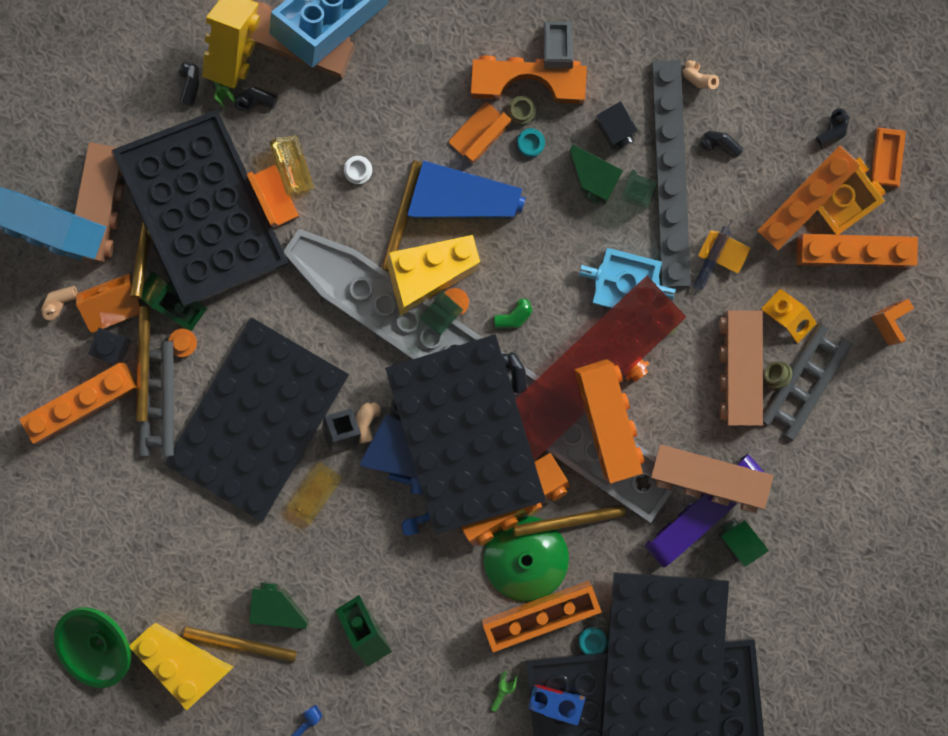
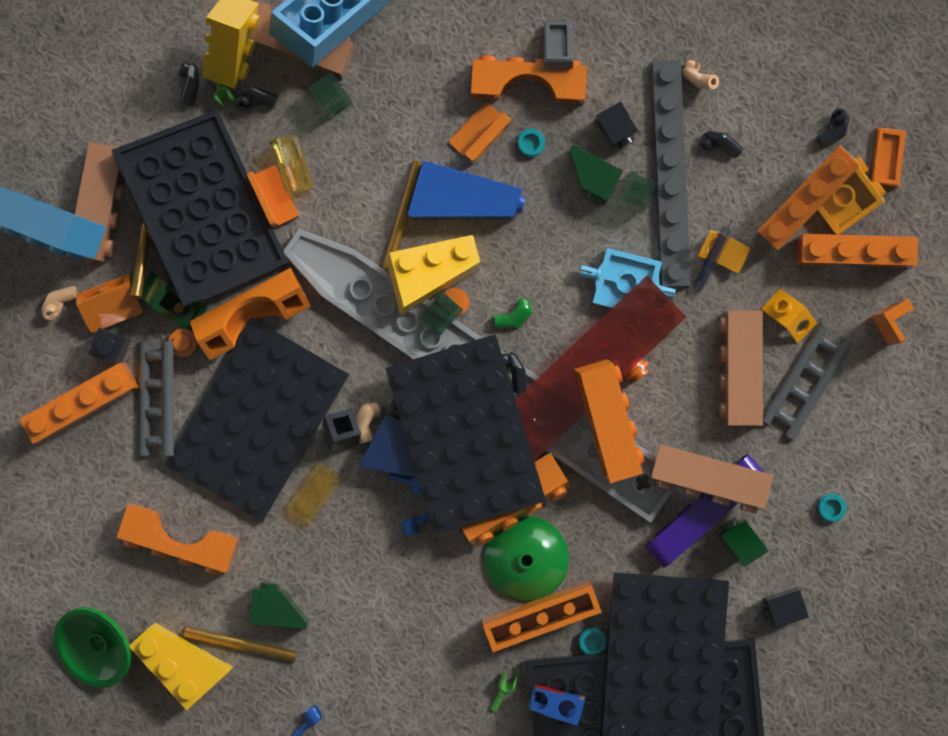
pearl gold bar [136,307,151,421] -> none
dark green slope [335,595,392,667] -> none
white plate [344,156,372,185] -> none
olive plate [508,96,536,125] -> none
pearl gold bar [513,505,626,537] -> none
olive plate [764,362,792,390] -> none
none -> orange arch [116,504,240,576]
none -> orange arch [190,268,311,360]
none -> clear green panel [309,72,353,120]
none -> black brick [761,587,809,628]
none -> teal tile [817,493,846,522]

